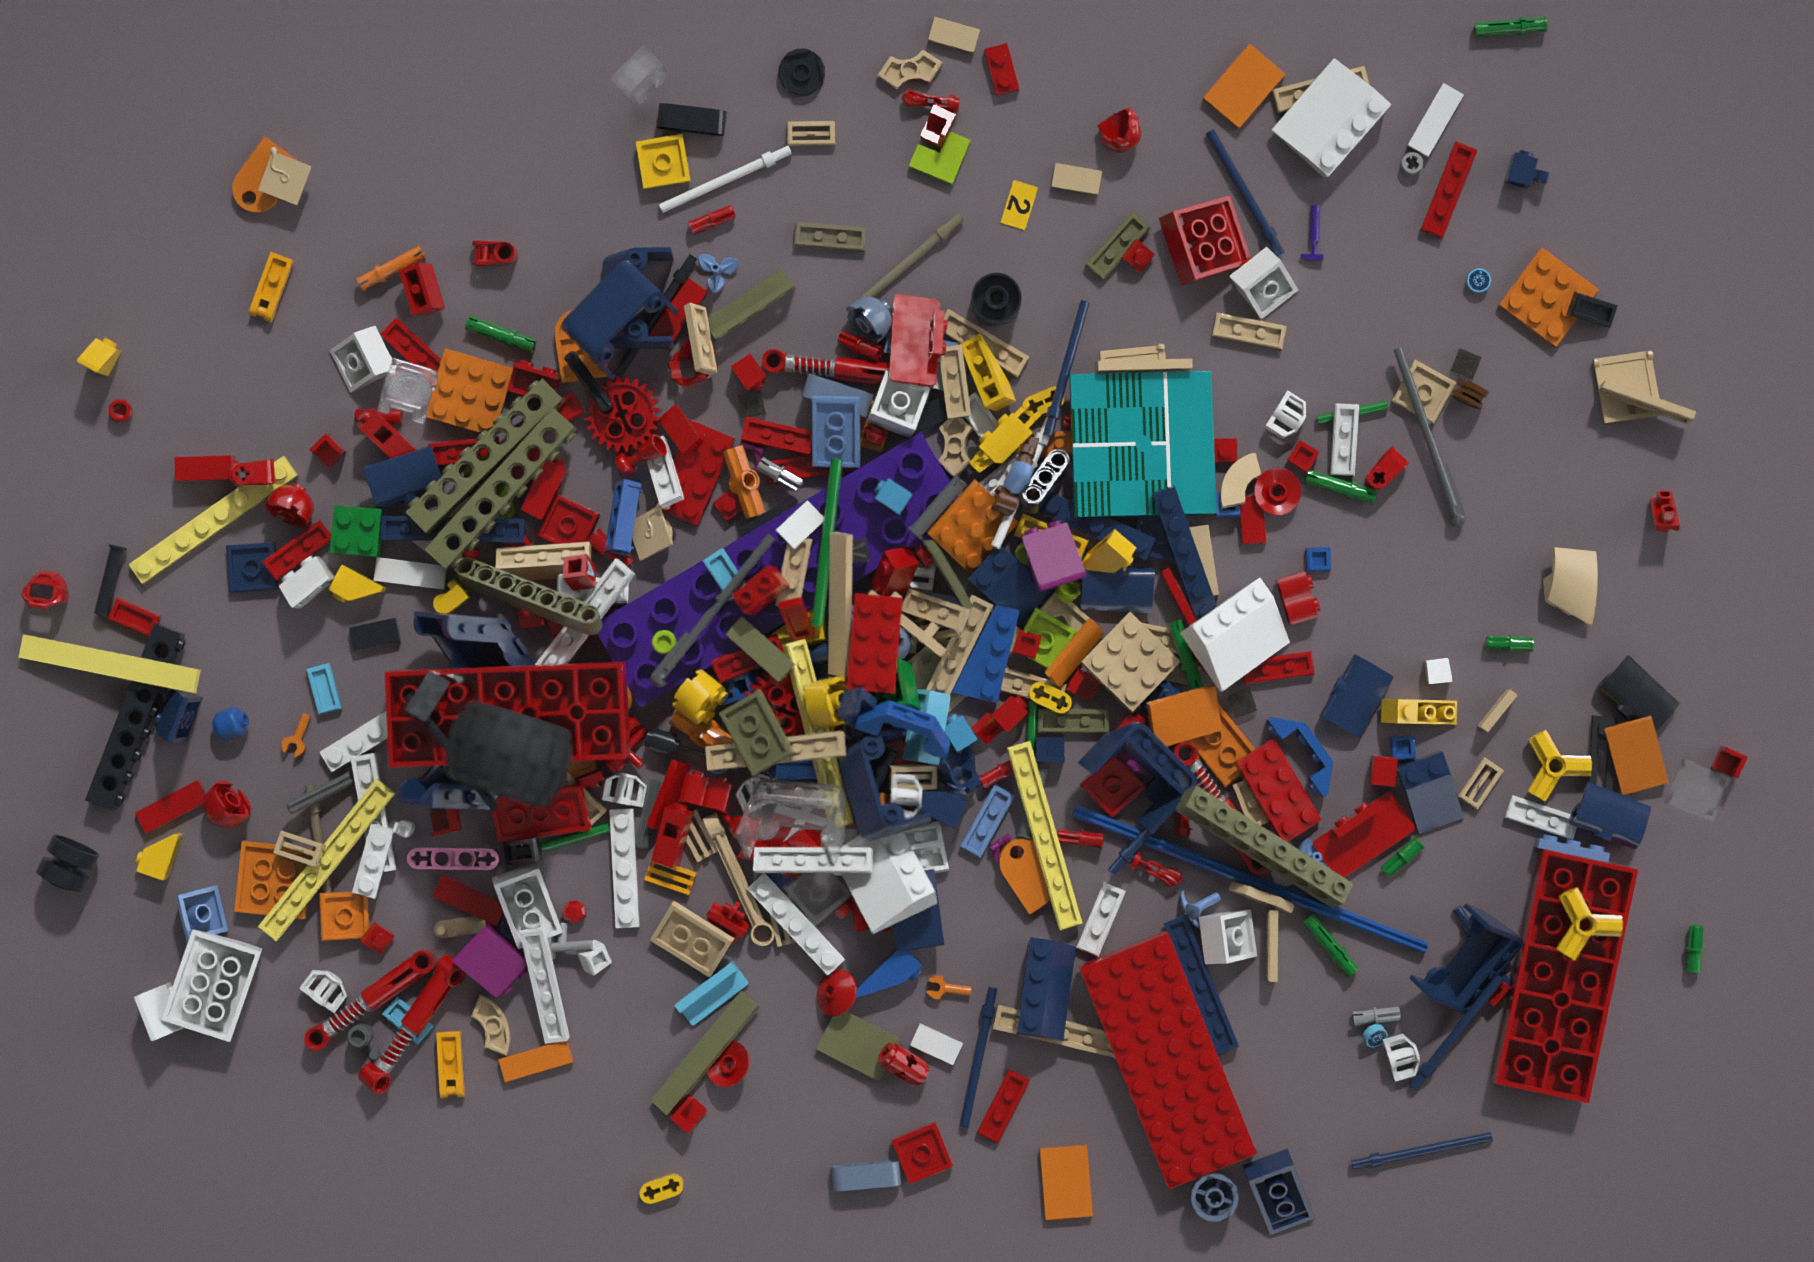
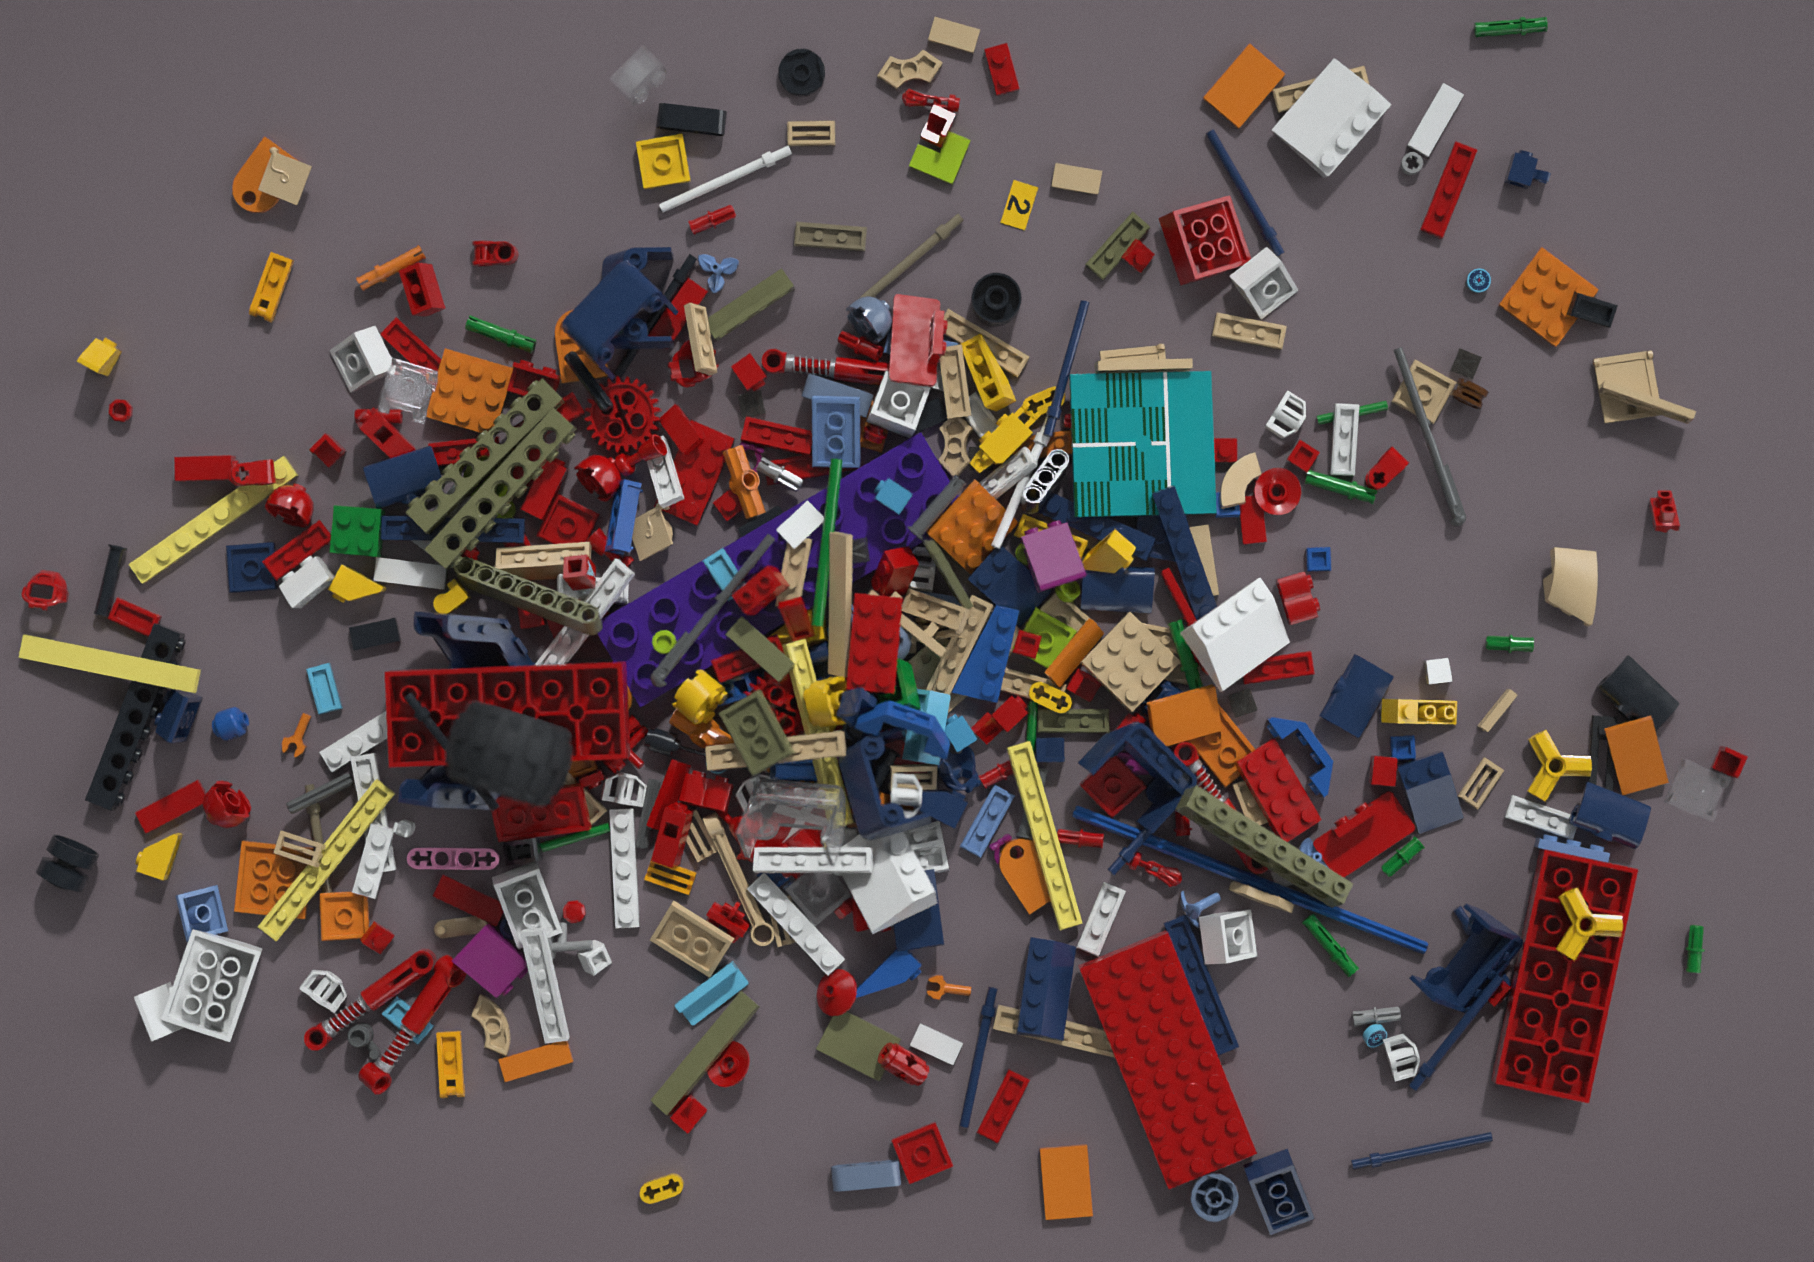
black tile [404,670,450,724] -> none
red panel [430,808,463,837] -> none
red tile [914,543,933,567] -> none
piece [991,437,1039,516] -> none
red hair [1097,107,1142,153] -> none
tan tile [1266,909,1278,982] -> none
dark purple piece [1301,205,1324,261] -> none
none -> red cylinder [574,454,621,502]

